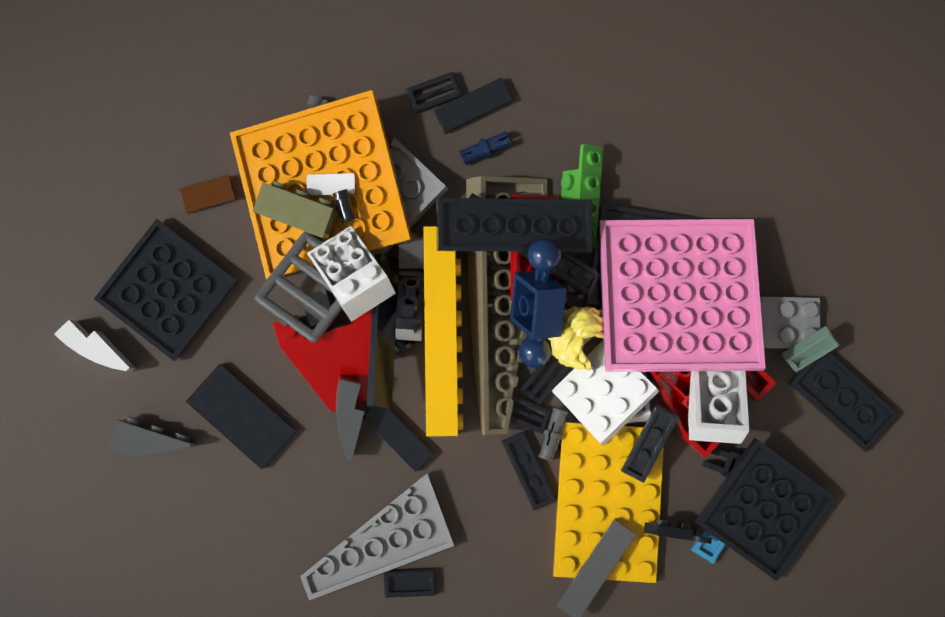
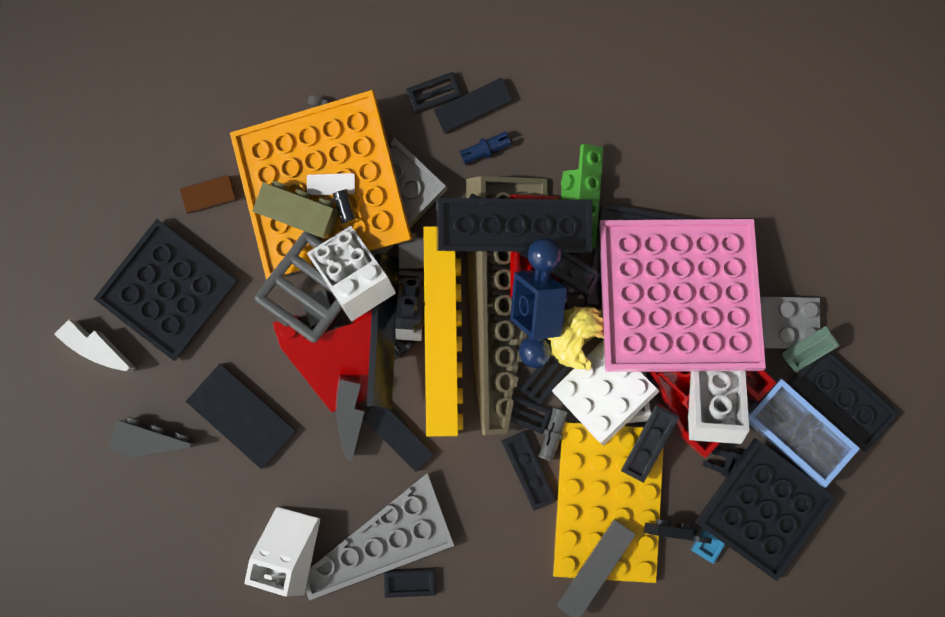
none -> white slope [244,507,320,597]
none -> clear brick [748,379,860,487]

